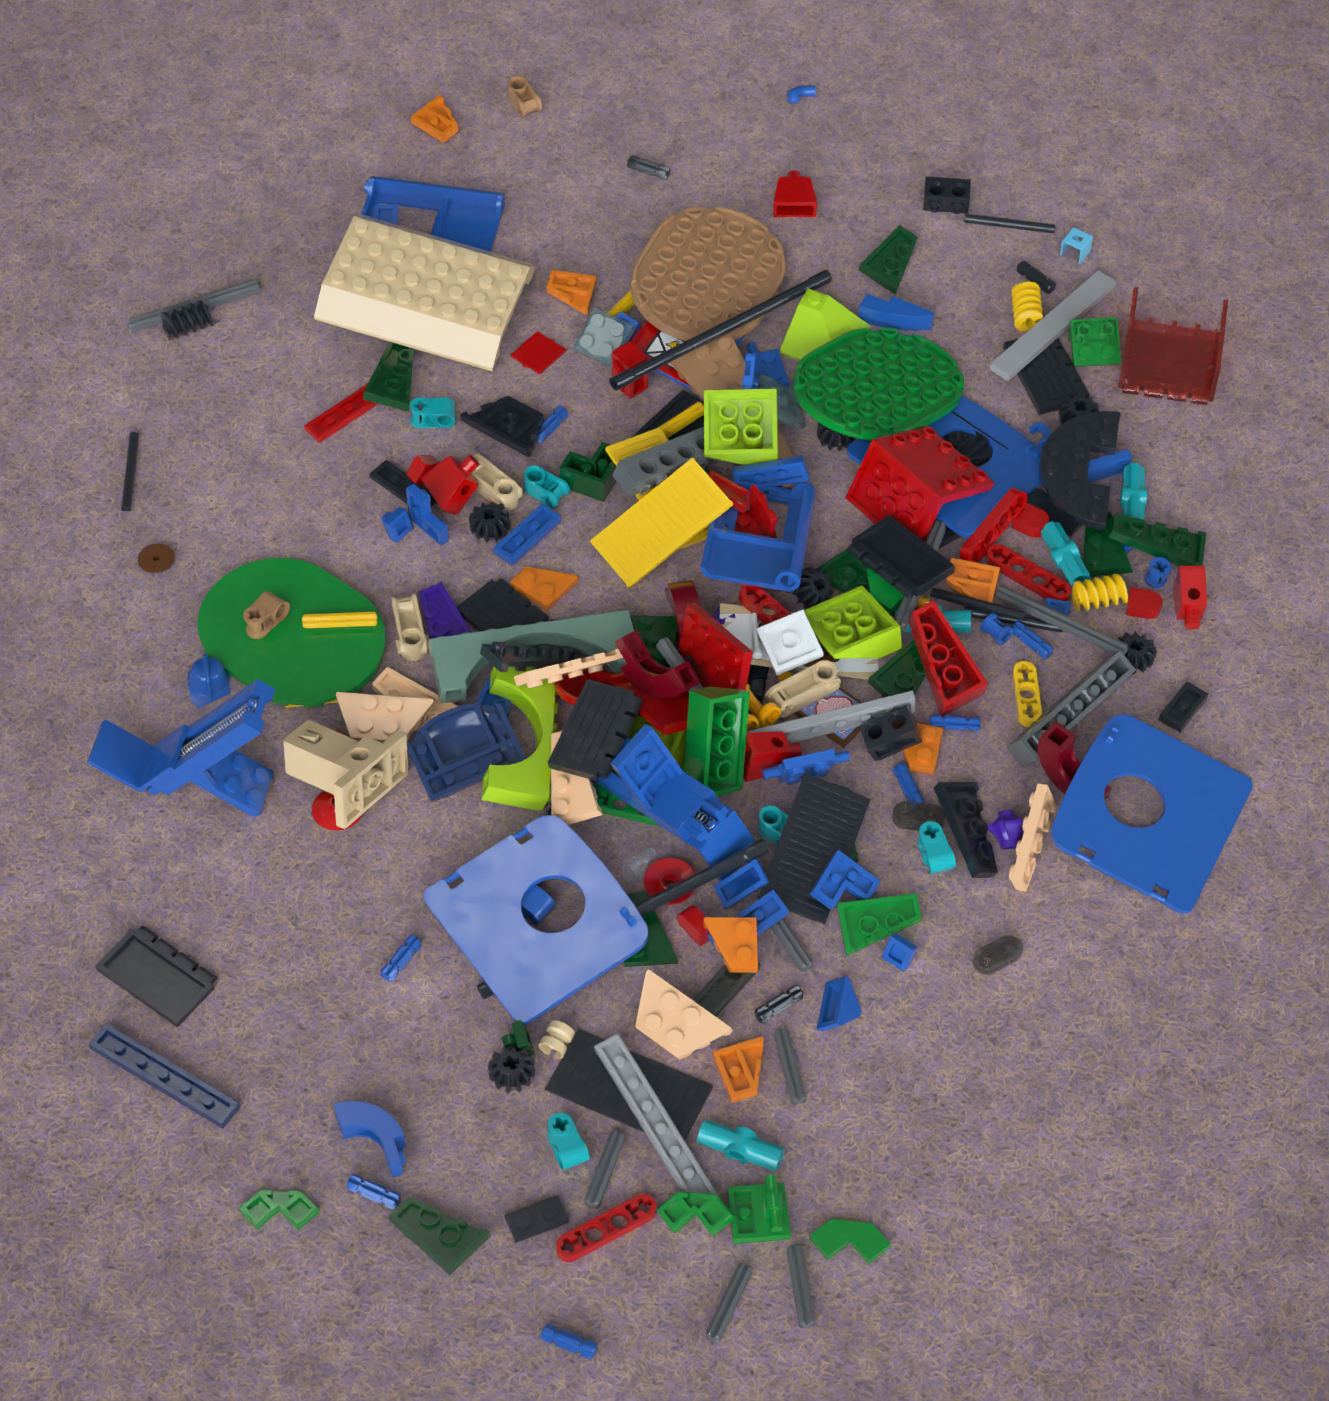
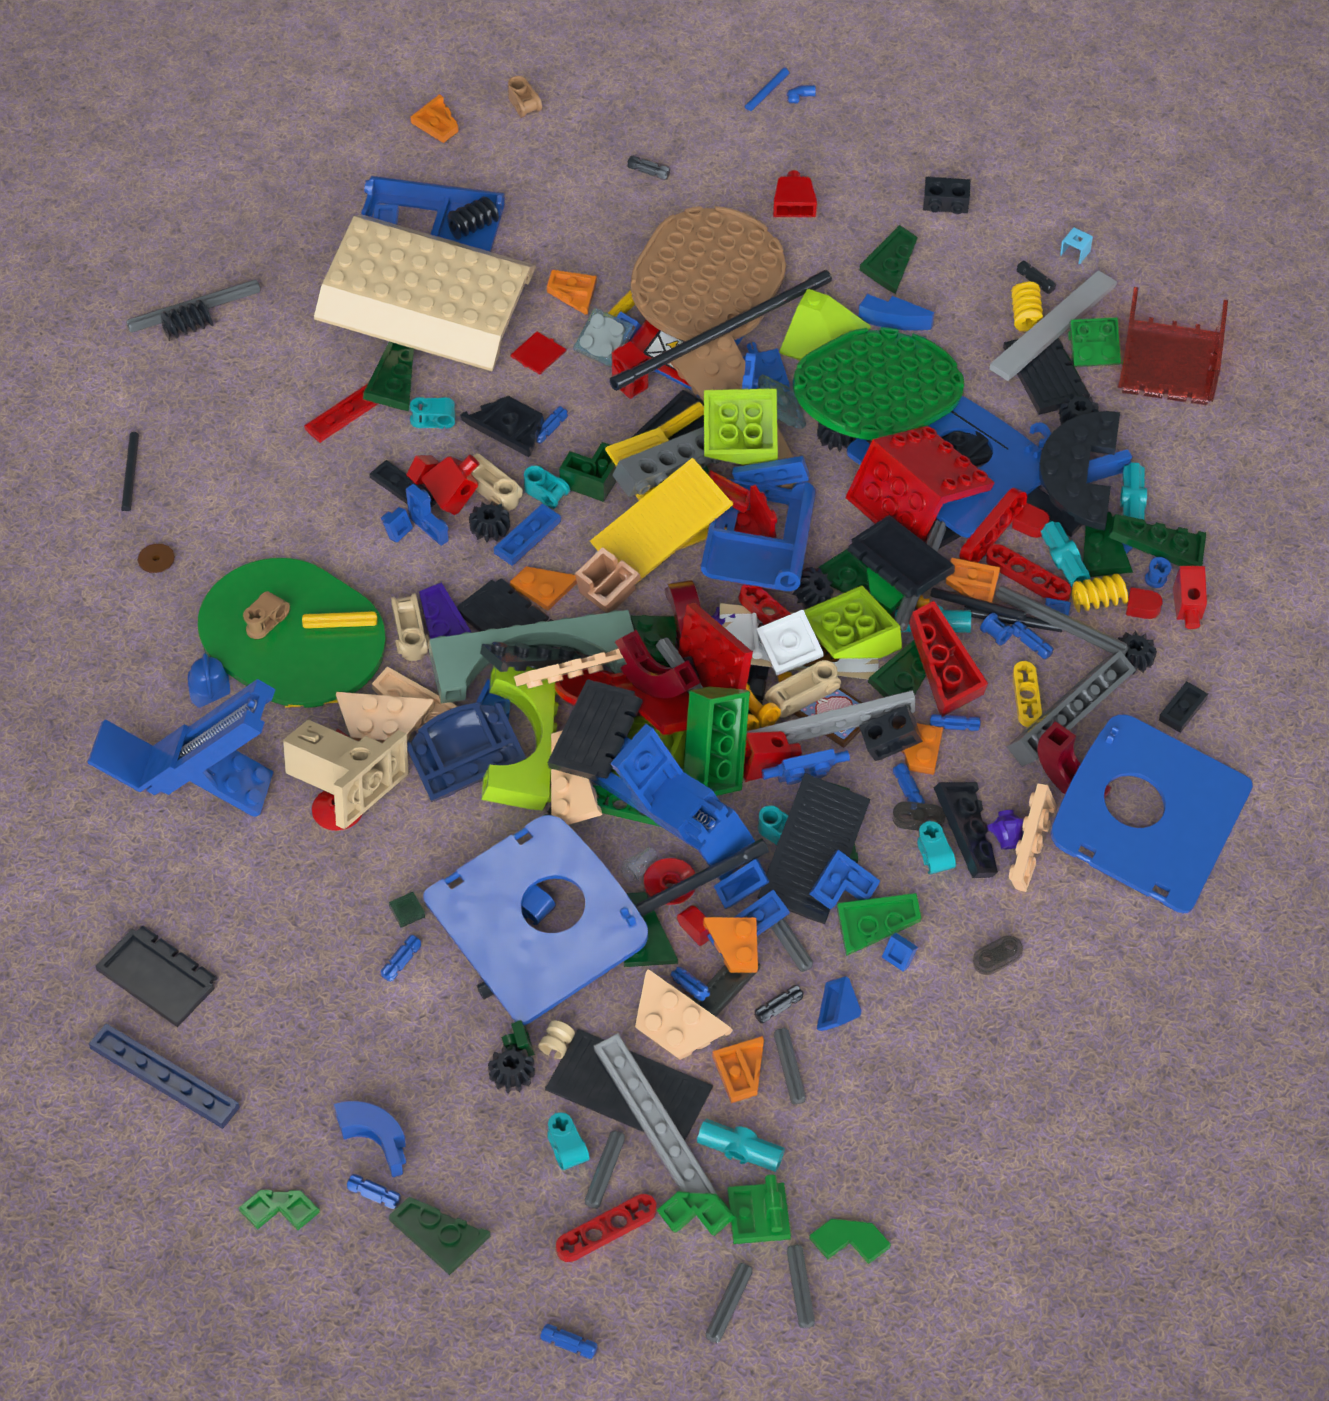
black plate [505,1195,569,1243] -> none
black bar [964,214,1055,233] -> none
none -> clear green plate [389,892,425,928]
none -> black piece [447,197,499,240]
none -> nougat plate [575,547,641,613]
none -> blue axle [671,967,710,1001]
none -> blue bar [745,68,789,111]

